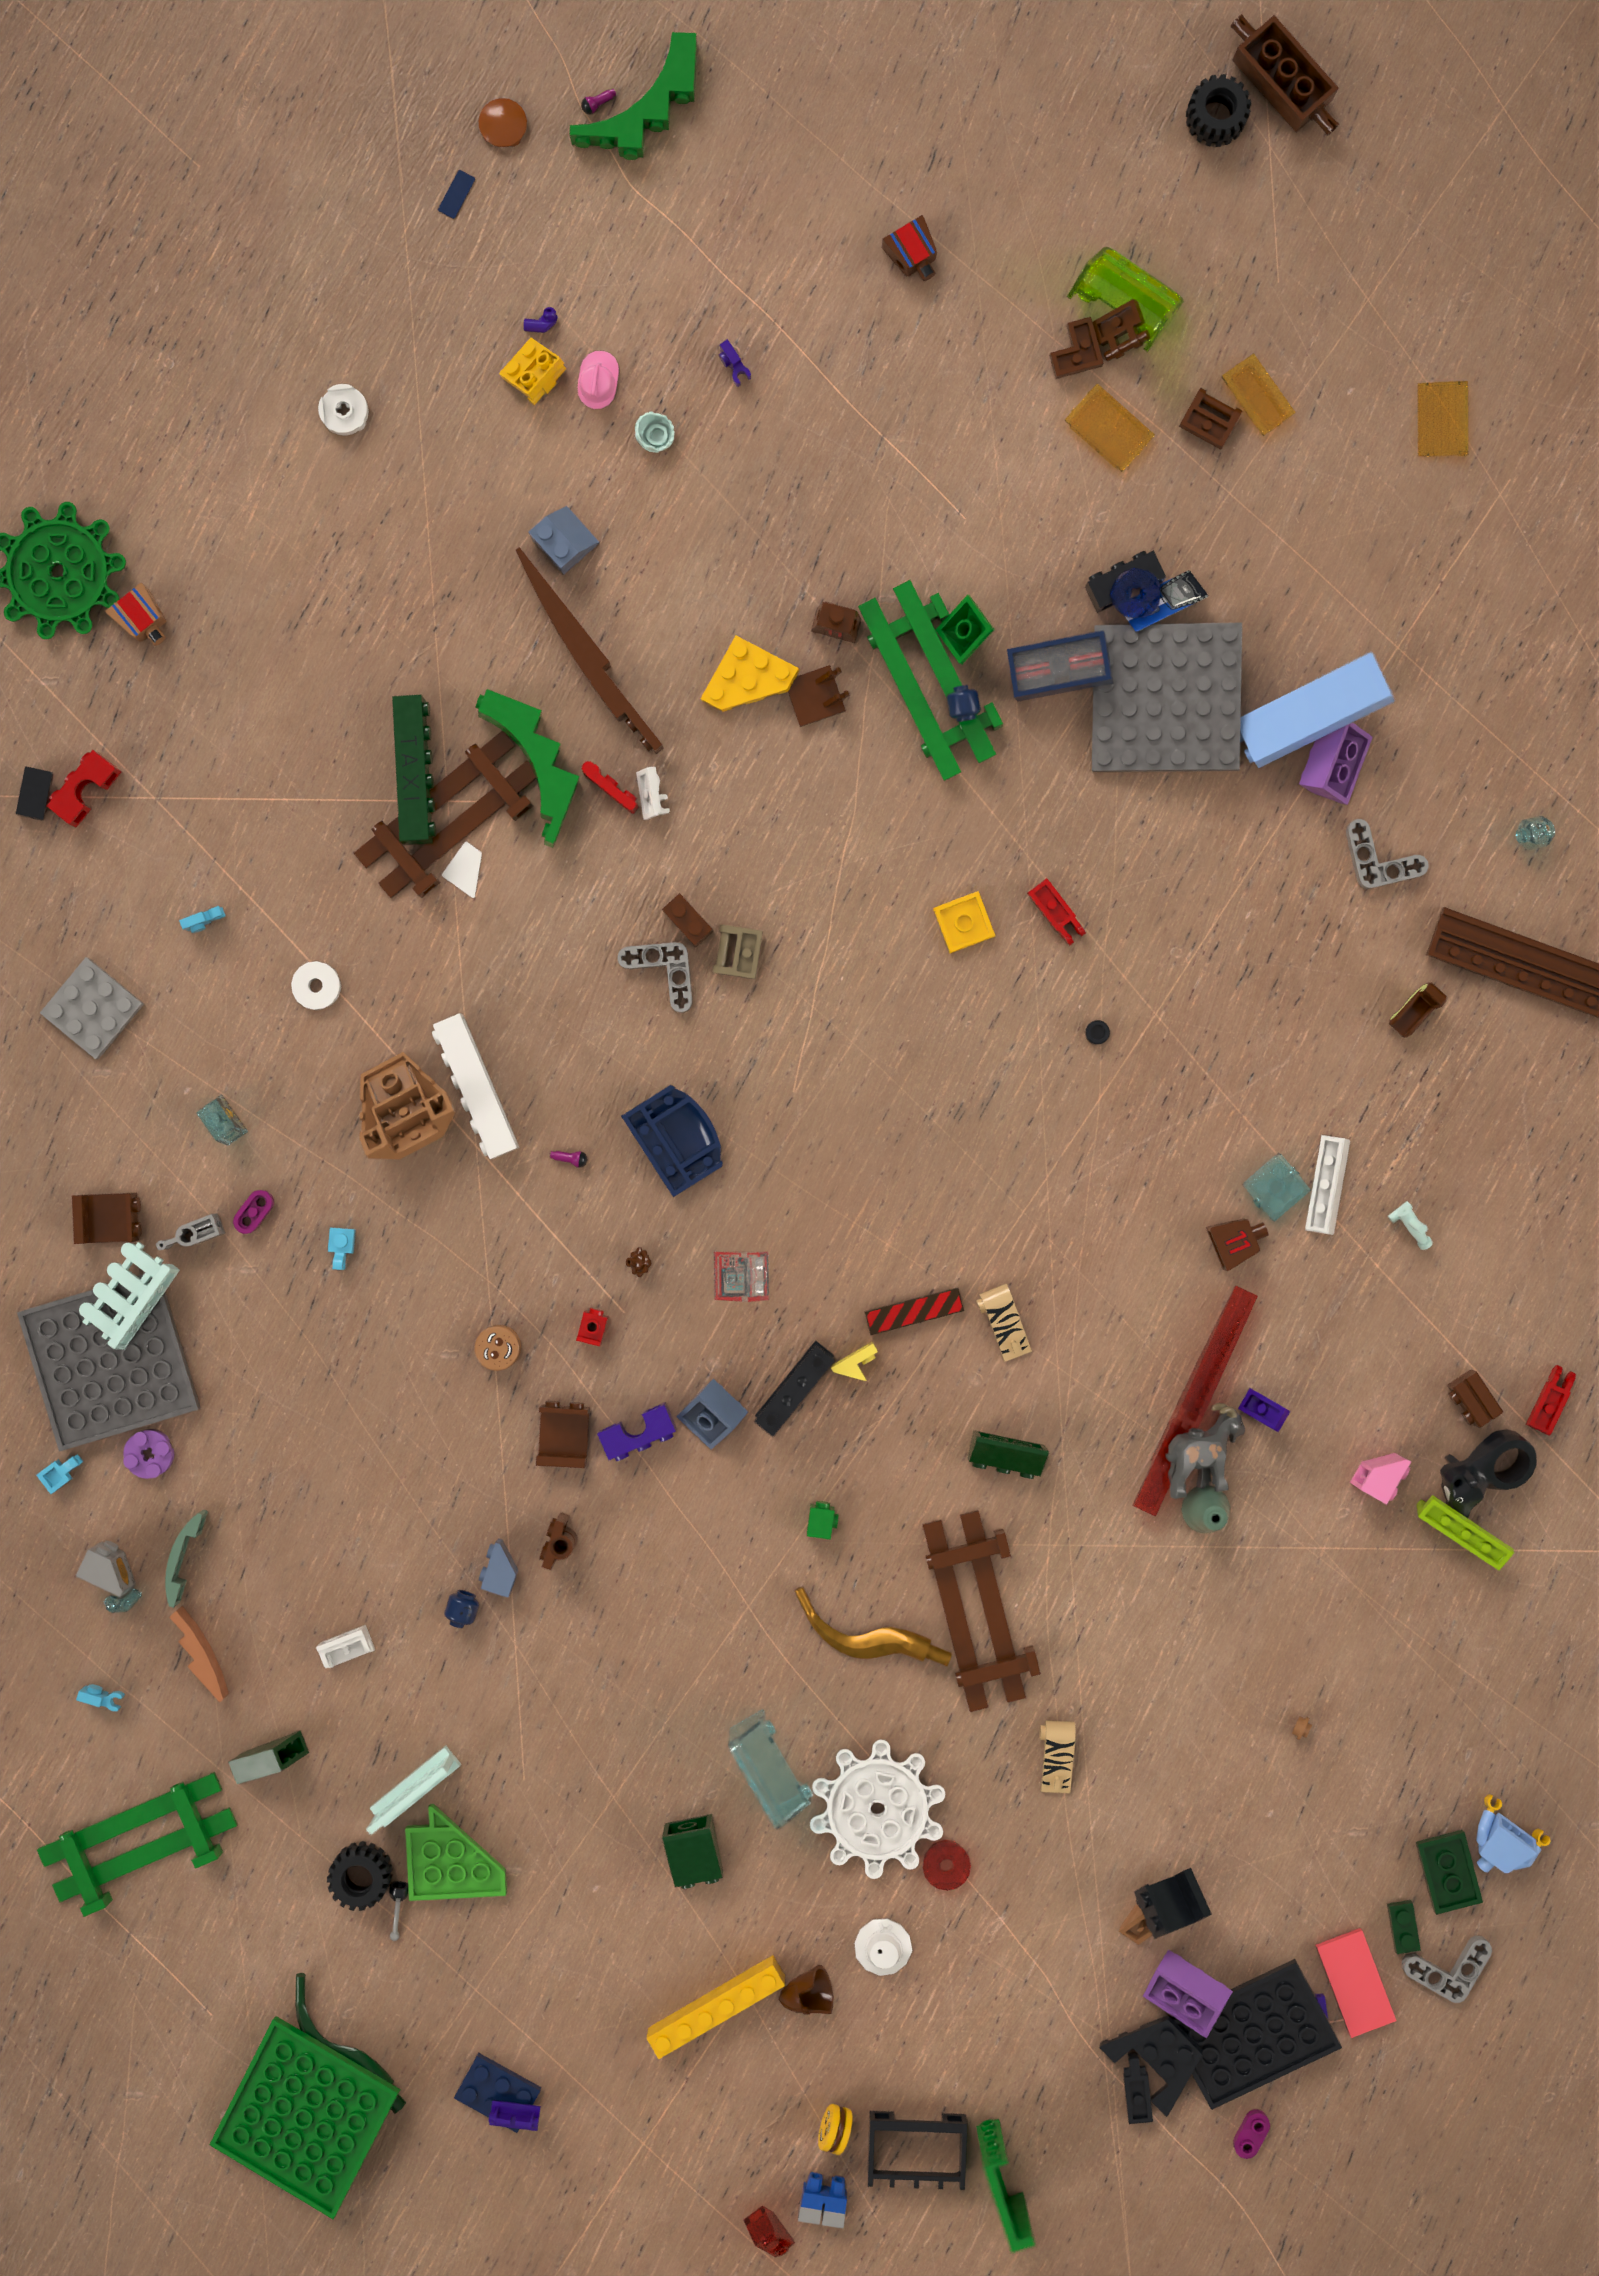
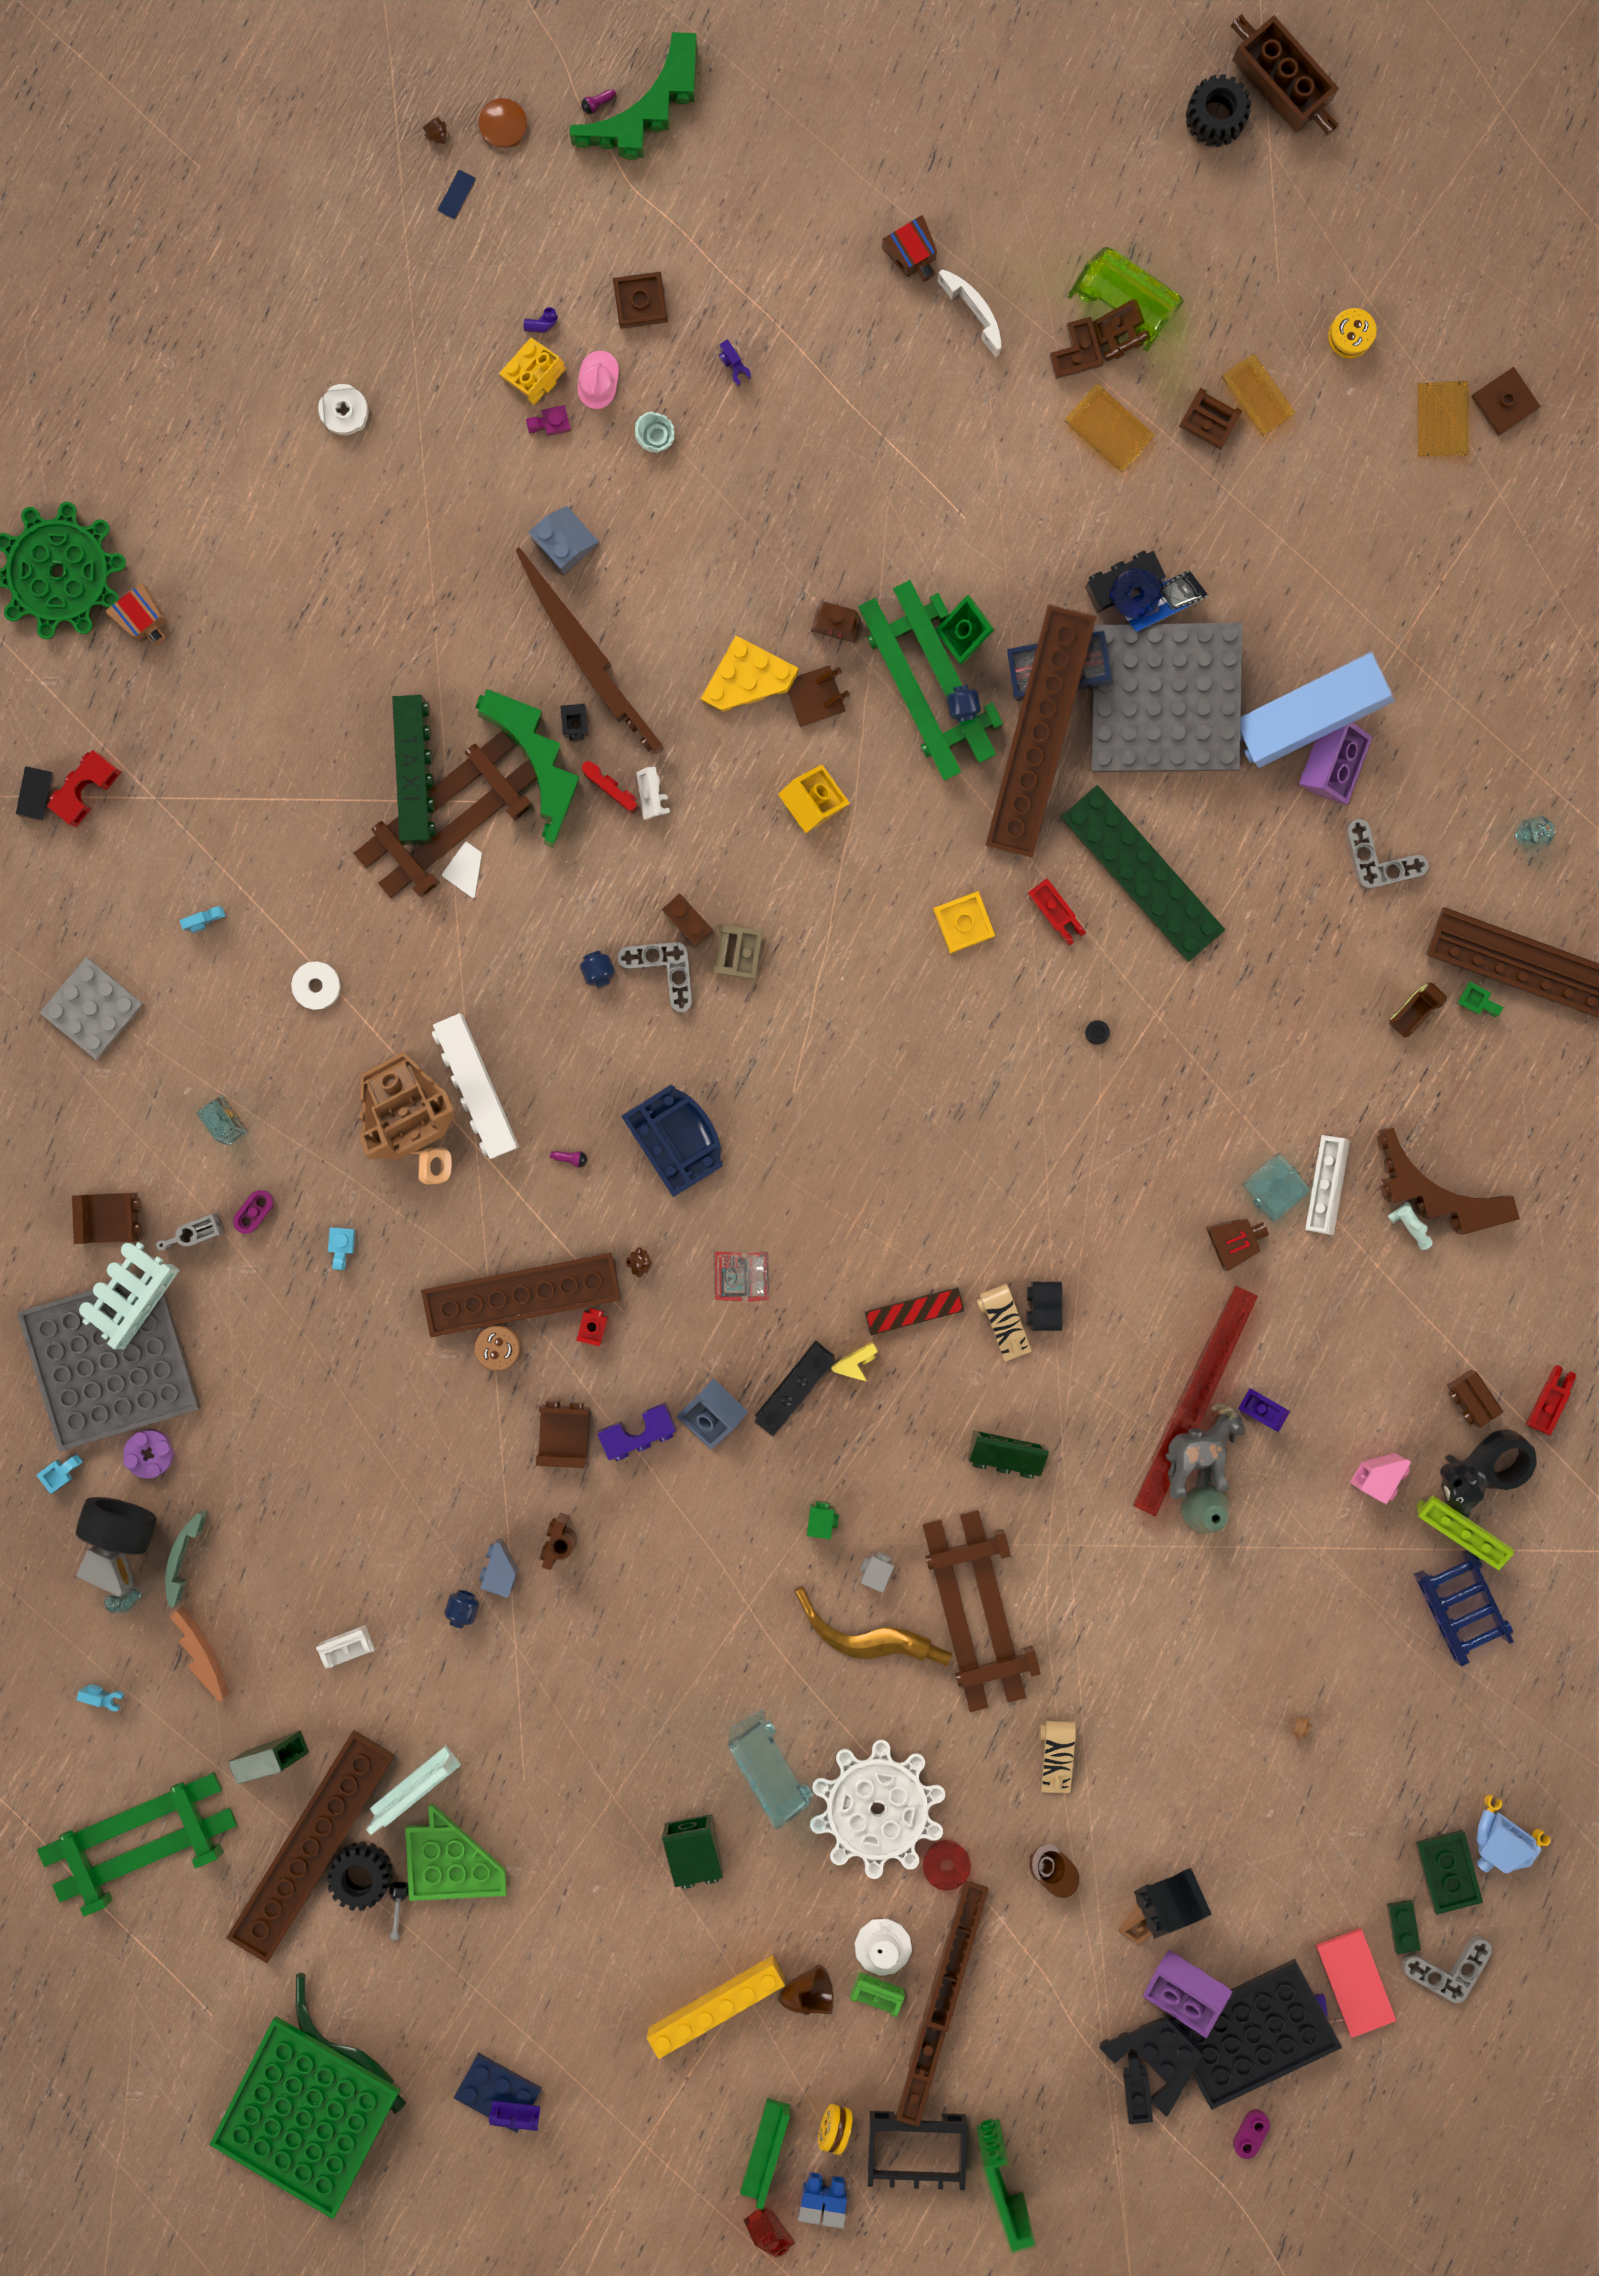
none -> black tyre [76,1497,156,1555]
none -> reddish brown plate [226,1730,395,1963]
none -> light nougat piece [411,1147,452,1184]
none -> reddish brown plate [421,1252,621,1338]
none -> reddish brown plate [422,116,447,144]
none -> magenta plate [526,405,571,436]
none -> black brick [560,704,589,742]
none -> dark blue head [580,951,615,989]
none -> reddish brown plate [613,271,668,329]
none -> green fence [740,2098,790,2210]
none -> yellow slope [778,764,850,833]
none -> bright green hinge [850,1972,905,2017]
none -> light grey brick [860,1552,894,1593]
none -> reddish brown slope [895,1880,989,2127]
none -> white slope [937,269,1001,358]
none -> reddish brown plate [985,604,1097,858]
none -> black brick [1026,1282,1062,1331]
none -> reddish brown piece [1029,1844,1079,1898]
none -> dark green plate [1060,784,1225,962]
none -> yellow head [1328,308,1377,359]
none -> reddish brown arch [1377,1128,1520,1235]
none -> clear blue fence [1414,1550,1514,1667]
none -> green plate [1456,982,1504,1017]
none -> reddish brown plate [1471,367,1541,436]

